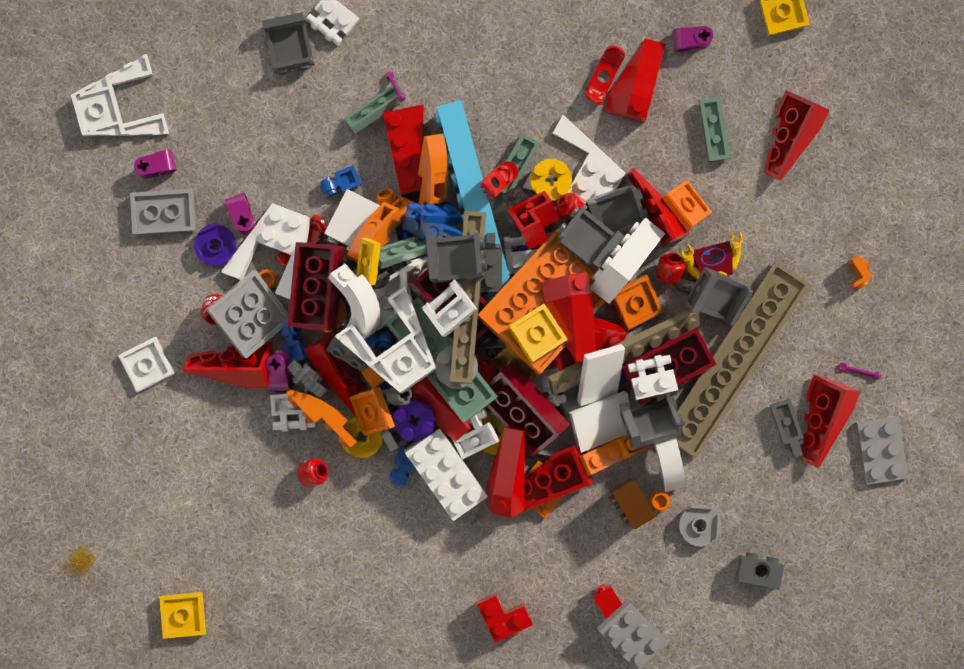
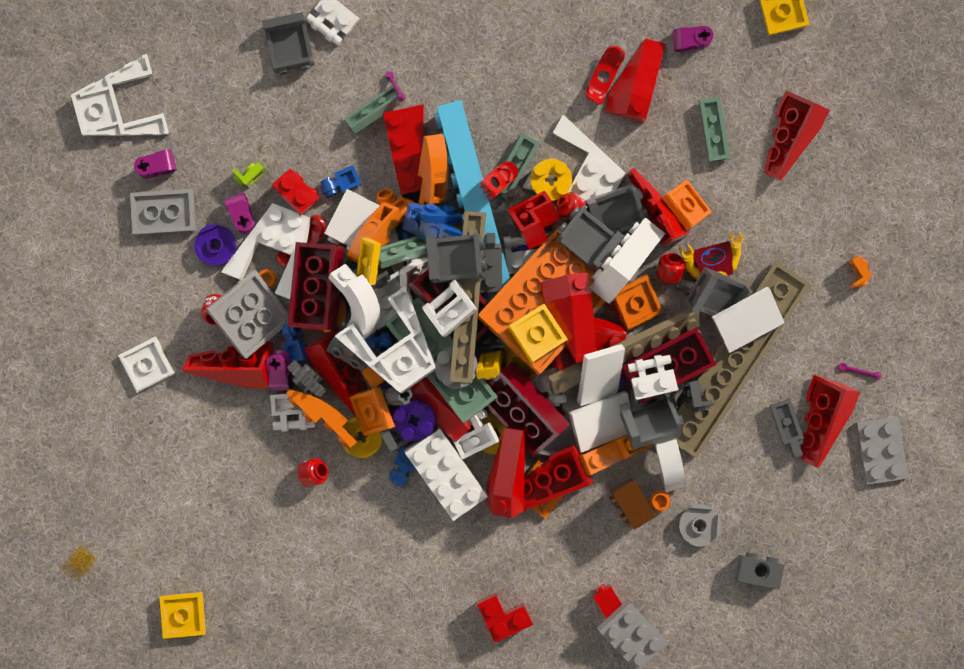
none -> lime bracket [232,162,267,187]
none -> red bracket [271,168,319,216]
none -> yellow plate [476,350,503,380]
none -> dark grey bracket [683,381,715,412]
none -> white tile [712,287,784,353]

